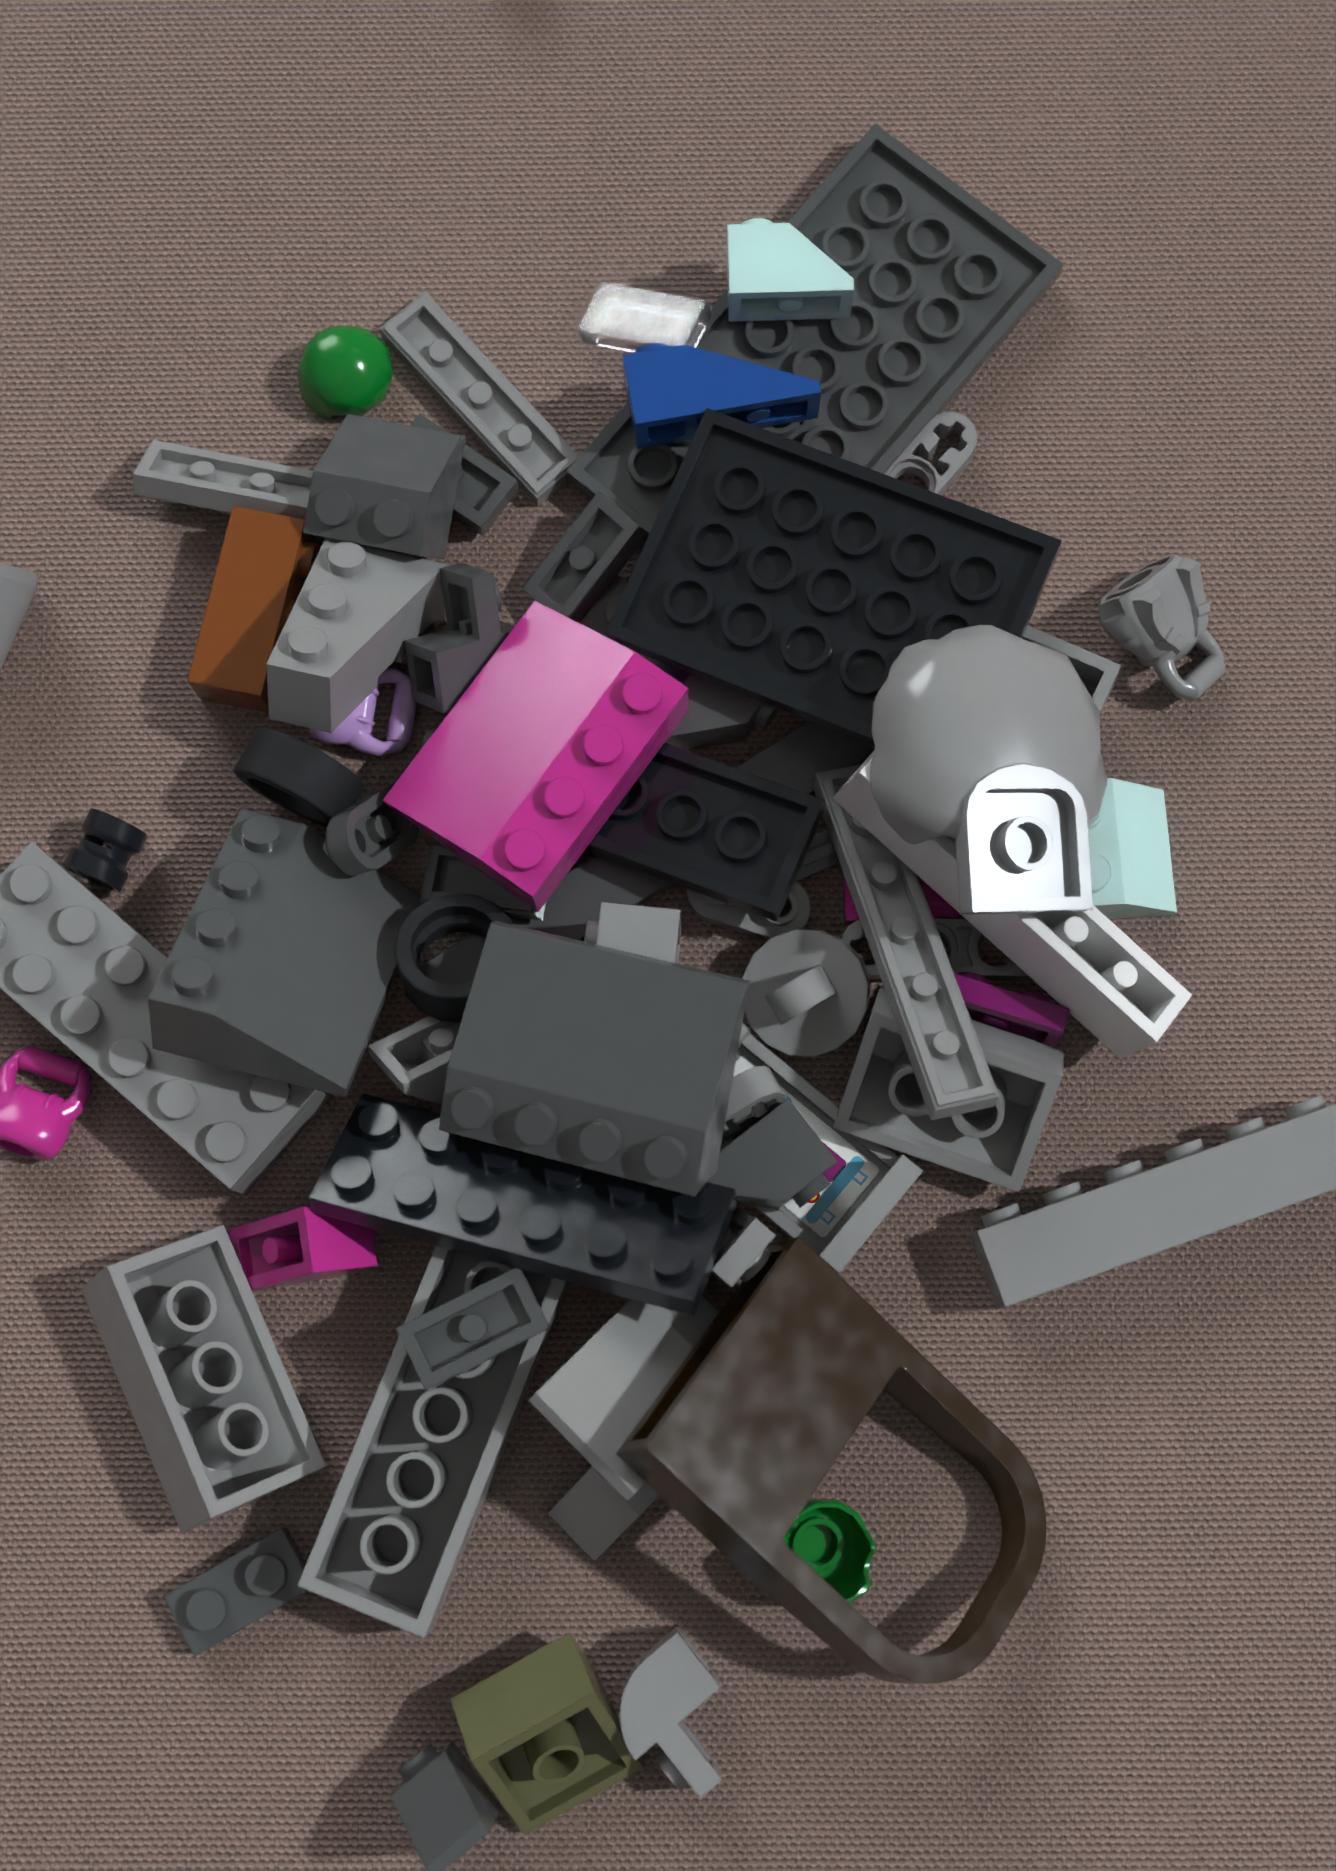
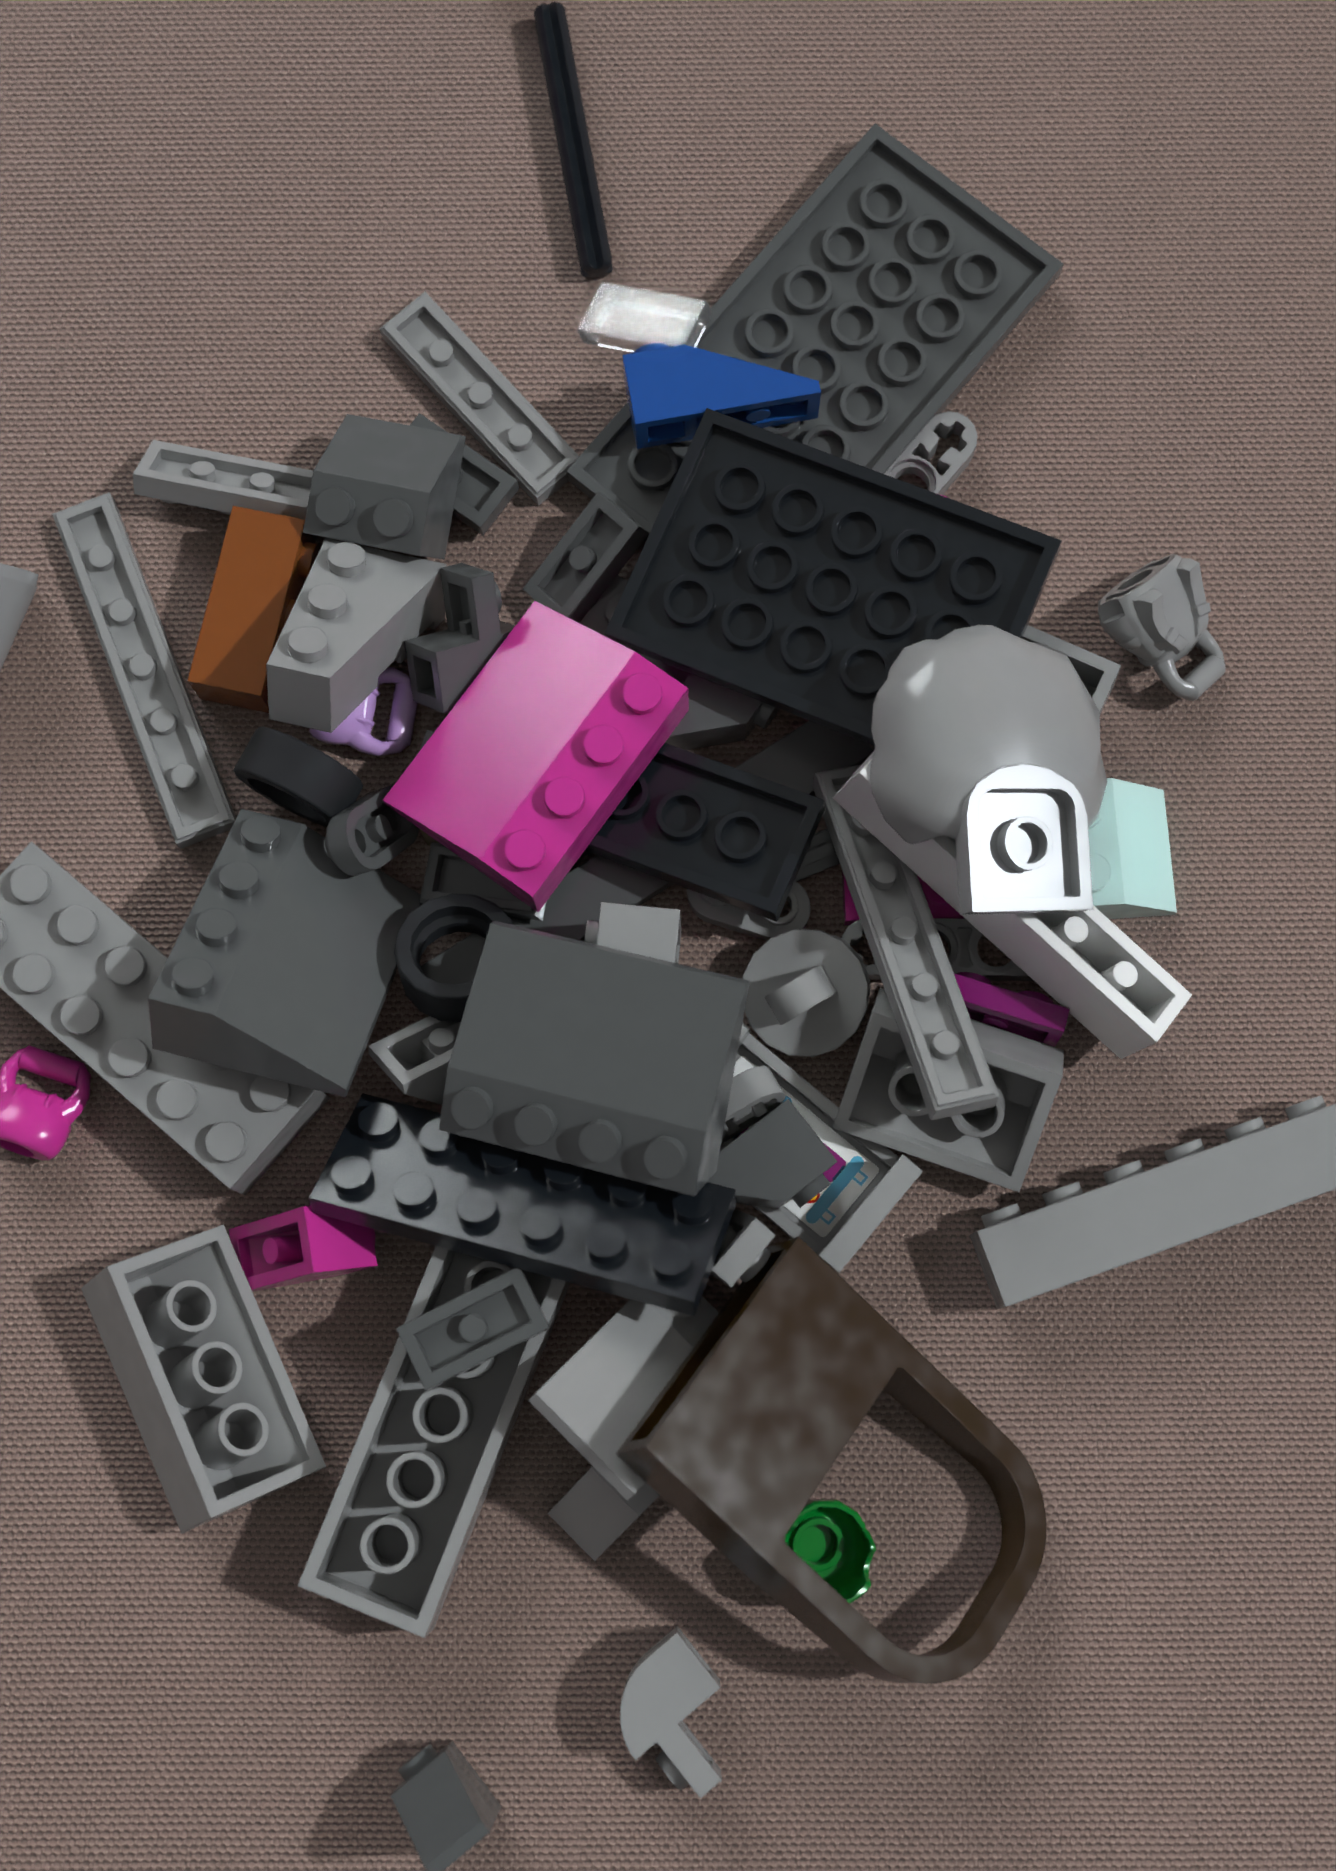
black wheel [62,808,148,893] -> none
dark grey plate [163,1526,307,1657] -> none
green hair [297,325,393,419] -> none
olive slope [450,1632,644,1835] -> none
light aqua slope [727,218,854,321] -> none
none -> light grey tile [52,492,236,849]
none -> black axle [534,2,613,279]

